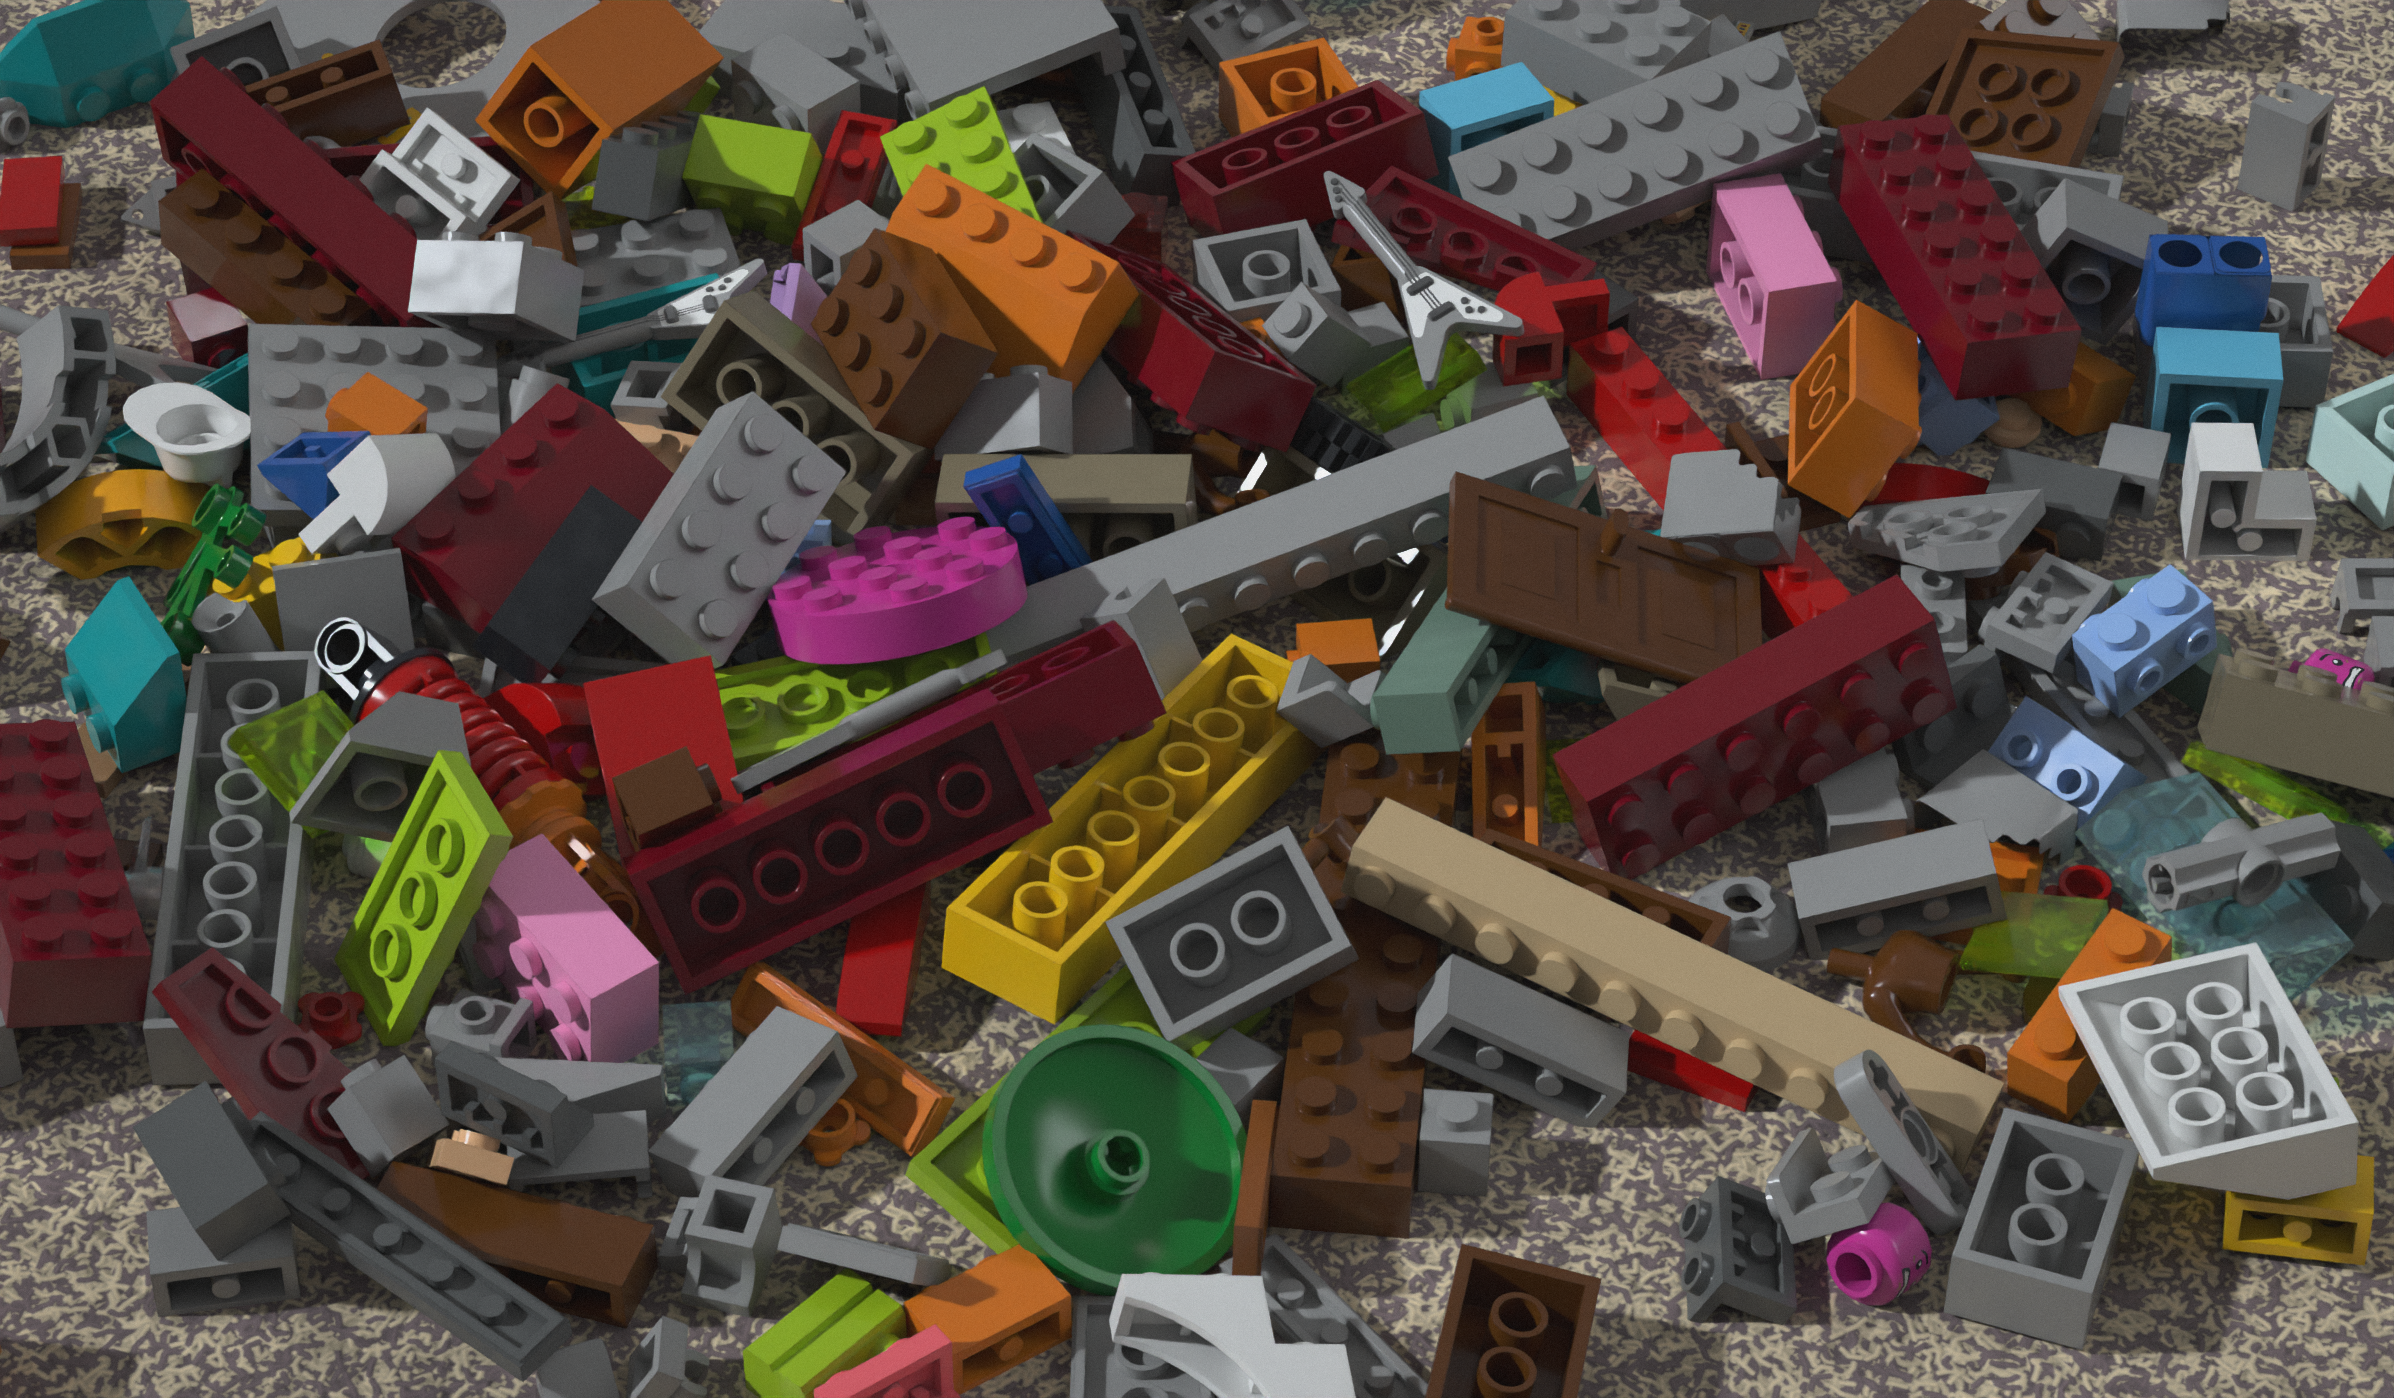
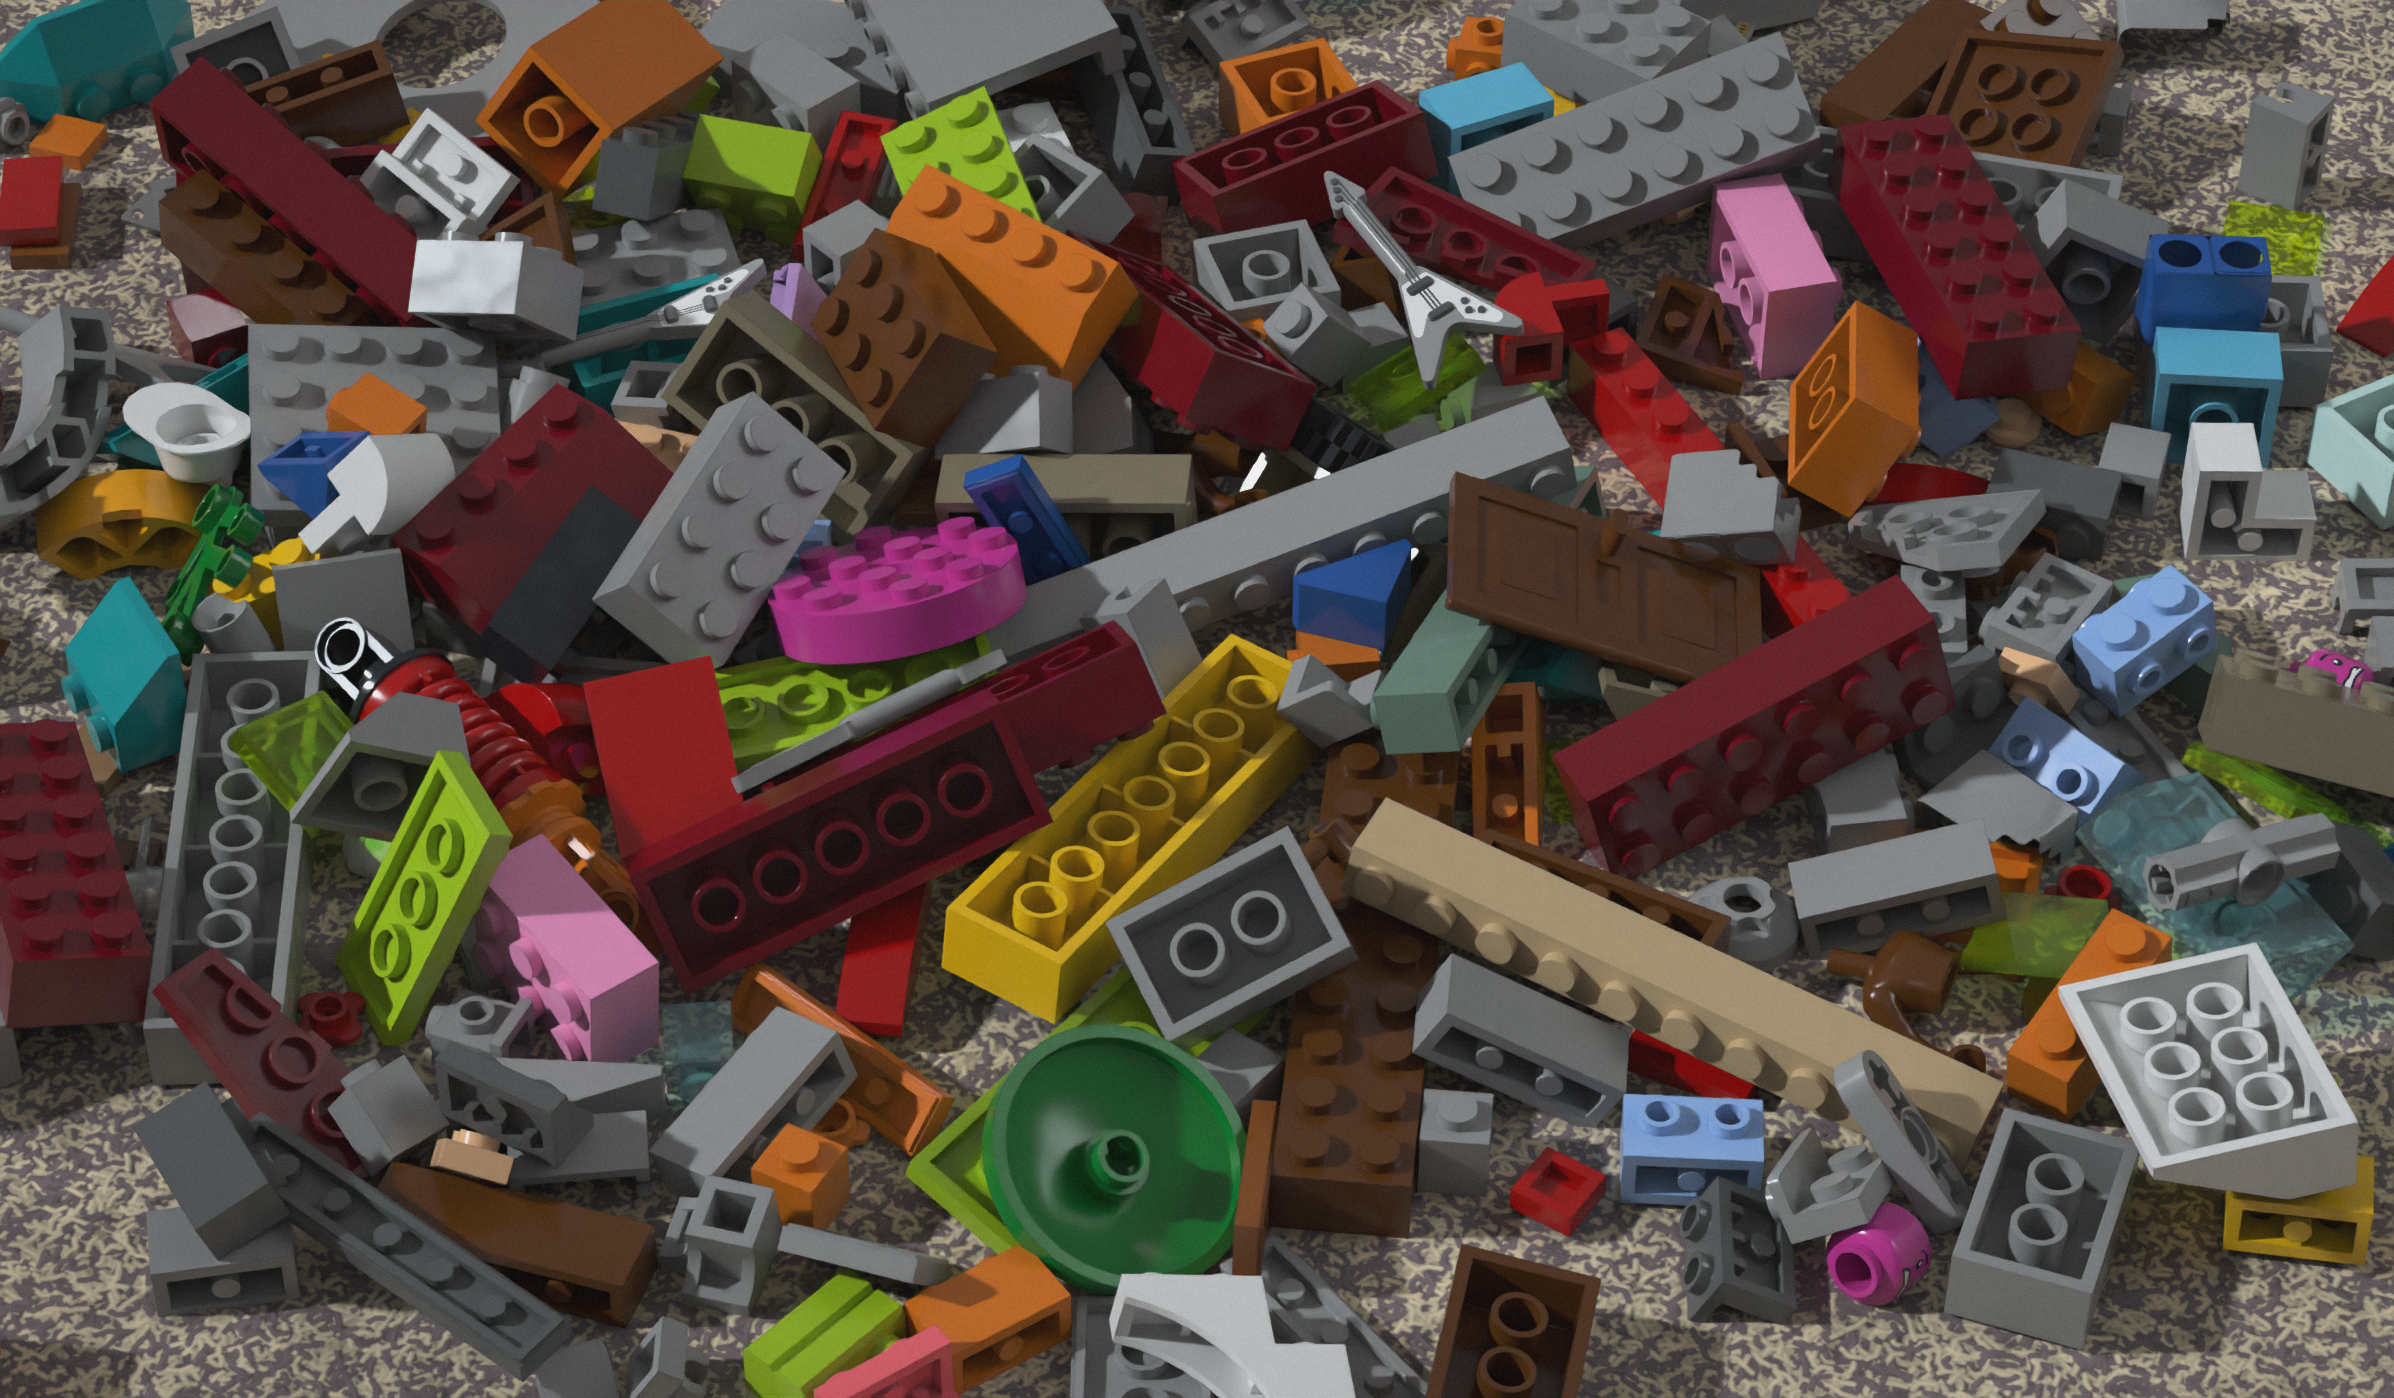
reddish brown brick [612,746,723,852] -> none
none -> orange tile [28,113,108,171]
none -> orange brick [751,1123,850,1230]
none -> blue slope [1292,539,1412,650]
none -> red plate [1509,1146,1607,1237]
none -> light blue brick [1620,1094,1764,1205]
none -> reddish brown wing [1635,274,1745,396]
none -> light nougat plate [1998,647,2080,716]
none -> clear neon green piece [2222,200,2325,276]

